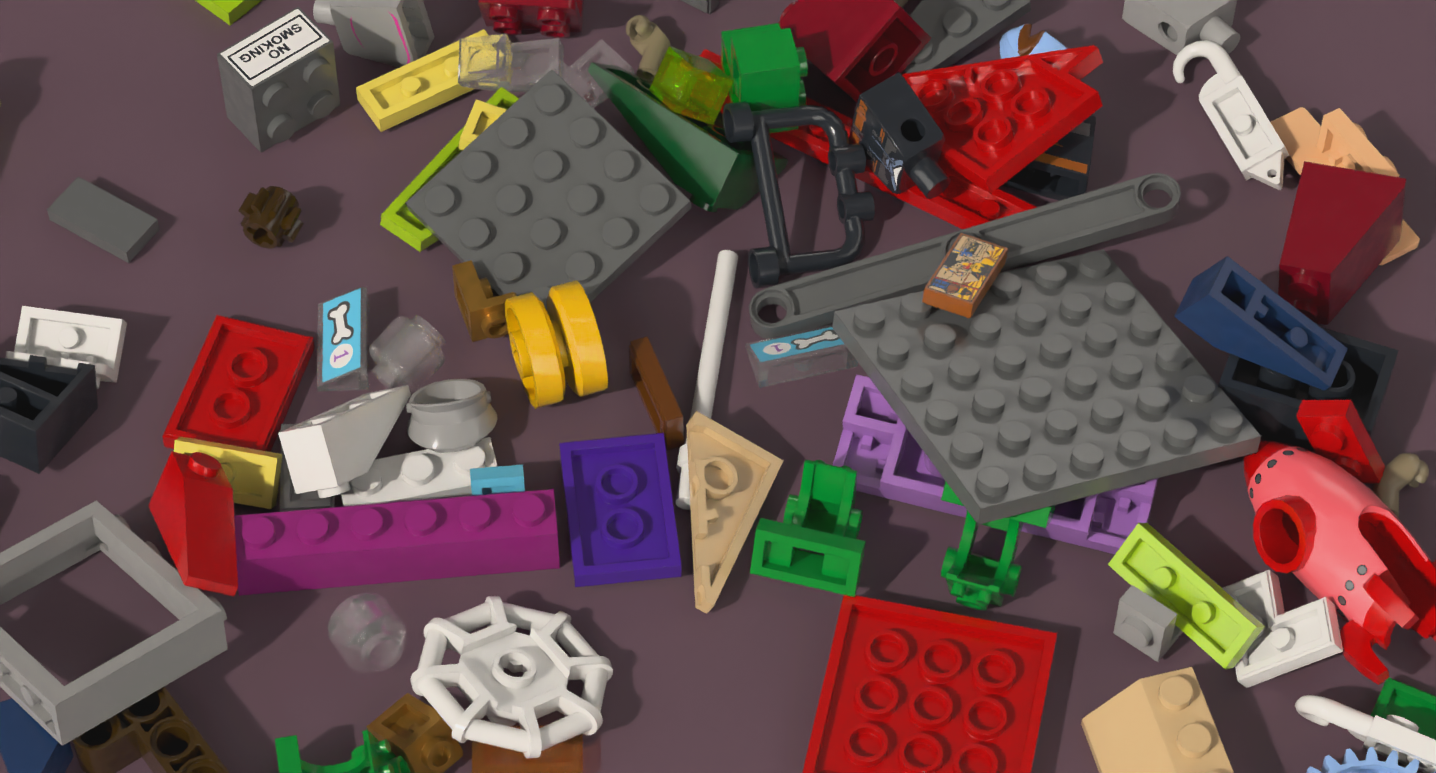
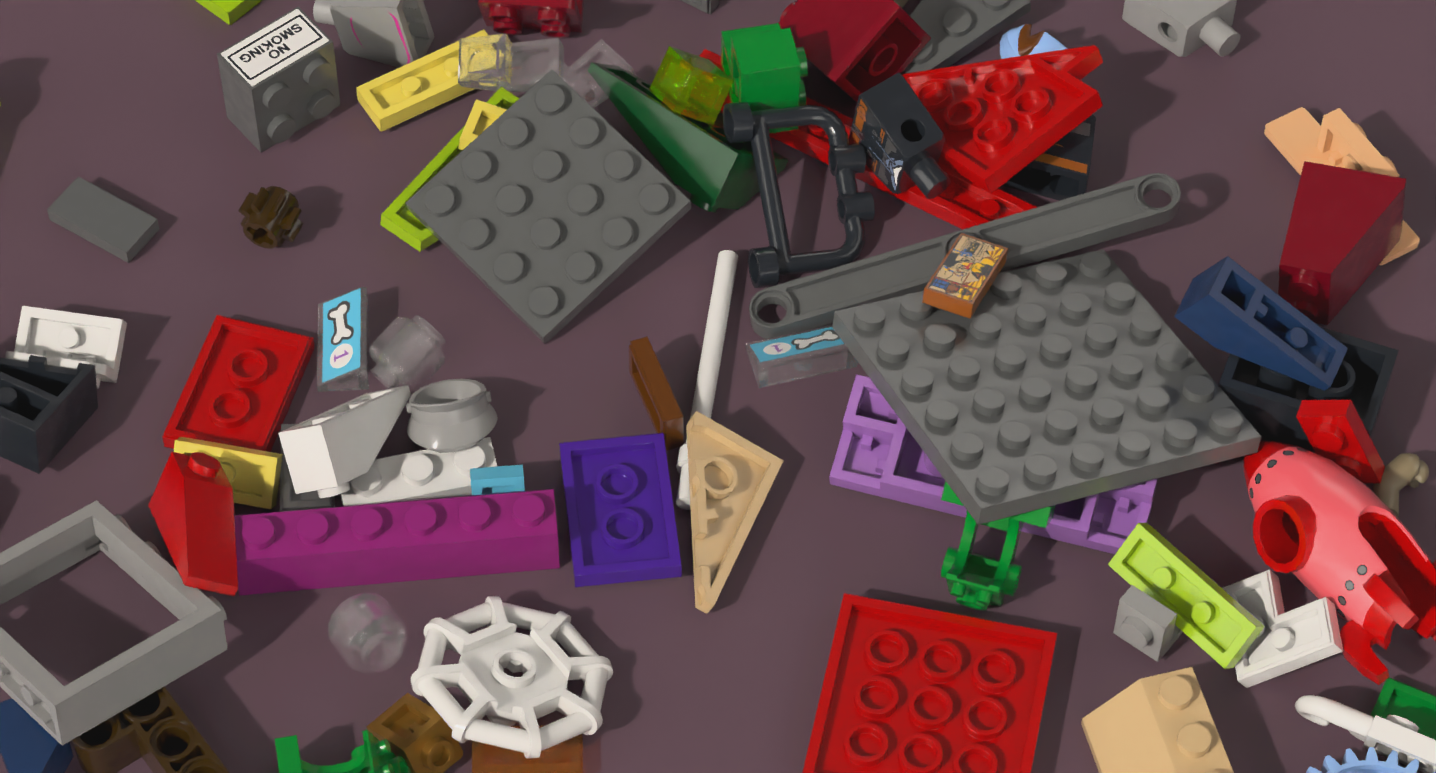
pearl gold bracket [452,260,517,342] -> none
yellow wheel [505,280,608,409] -> none
dark tan arm [626,15,671,84] -> none
green tile [750,459,866,597] -> none
white plate [1173,40,1290,190] -> none

